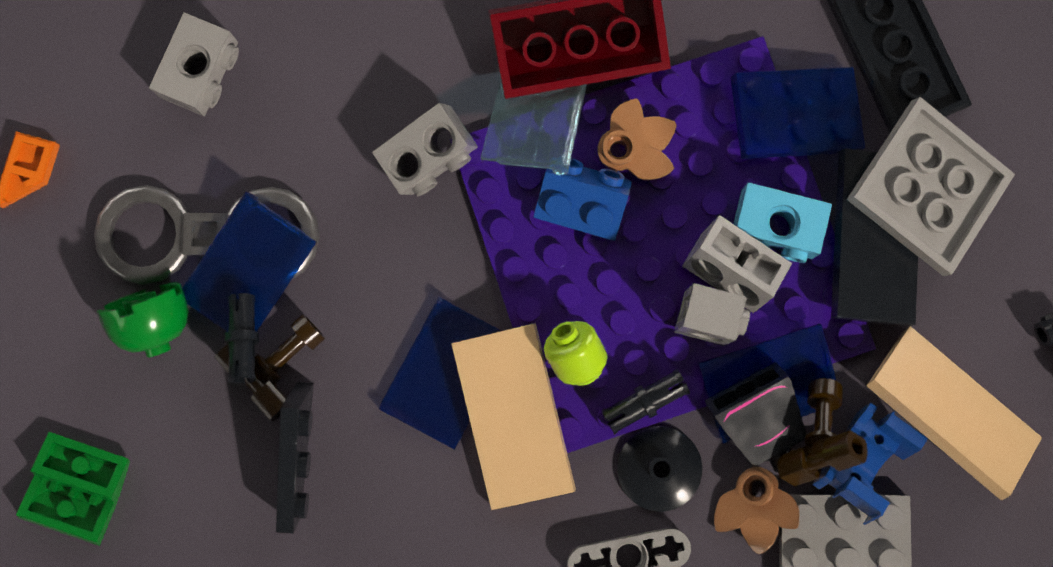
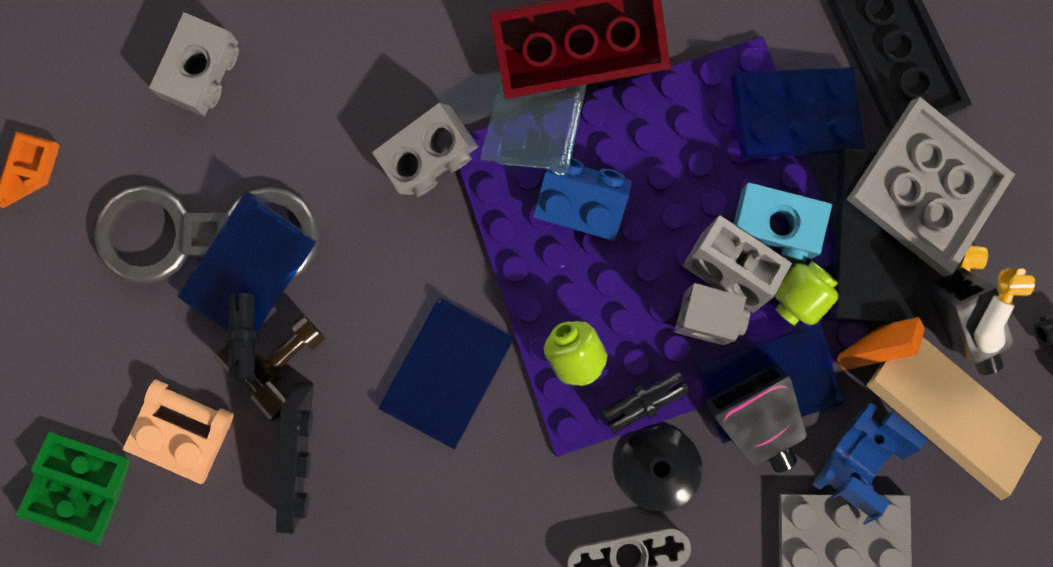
green cylinder [96,282,188,357] -> none
tan tile [451,323,576,510] -> none
medium nougat plate [597,98,676,180] -> none
medium nougat plate [714,467,800,555] -> none
dark brown bar [778,378,868,486] -> none
none -> light nougat plate [123,379,234,484]
none -> lime head [774,261,838,326]
none -> orange tile [837,317,925,370]
none -> black torso [925,246,1035,375]

